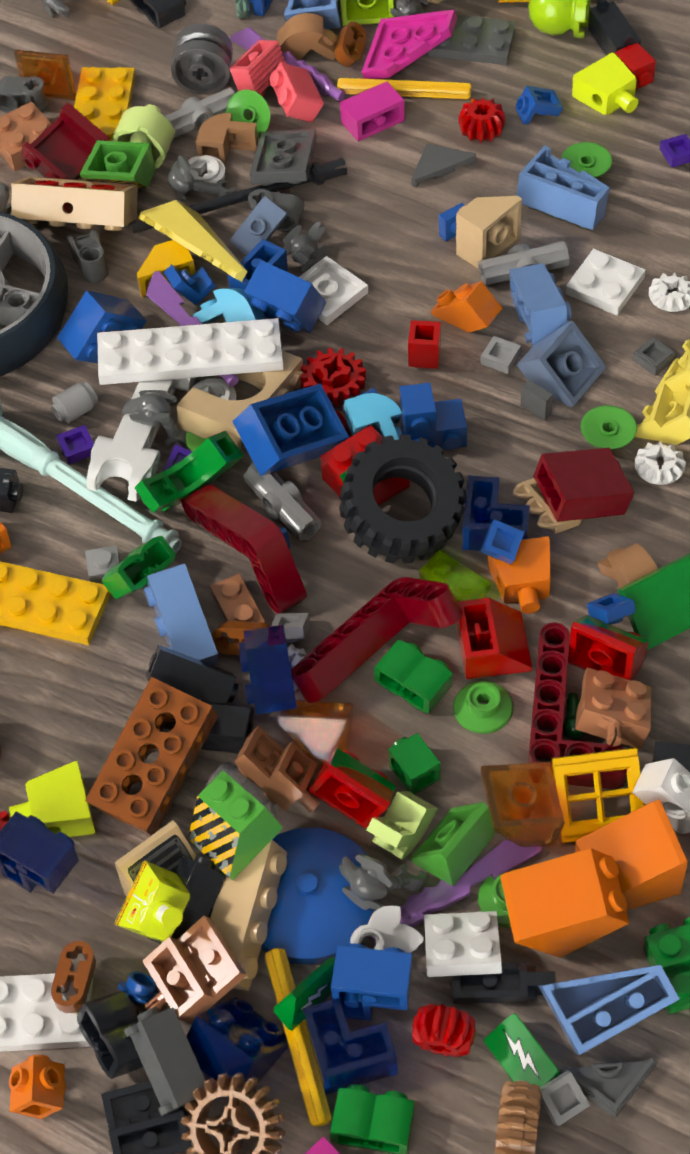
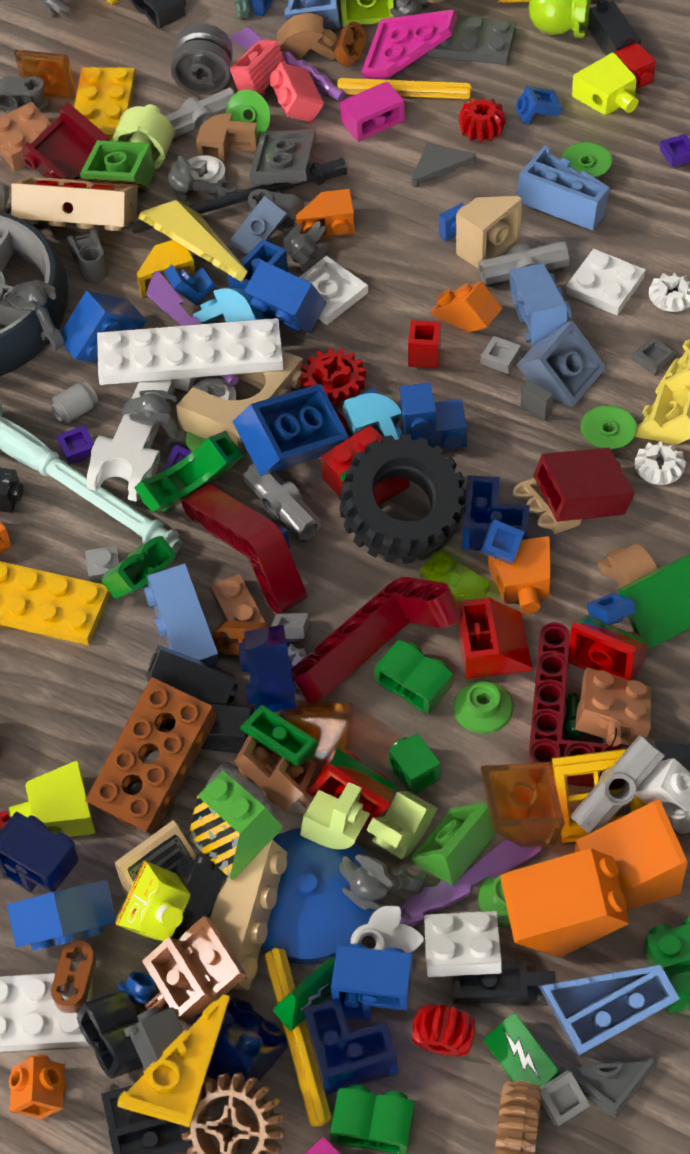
none -> dark grey piece [7,280,64,352]
none -> blue brick [7,880,116,951]
none -> yellow wing [118,994,230,1127]
none -> green slope [240,704,318,766]
none -> orange slope [296,189,355,237]
none -> yellowish green brick [300,782,370,849]
none -> light grey piece [570,735,665,834]

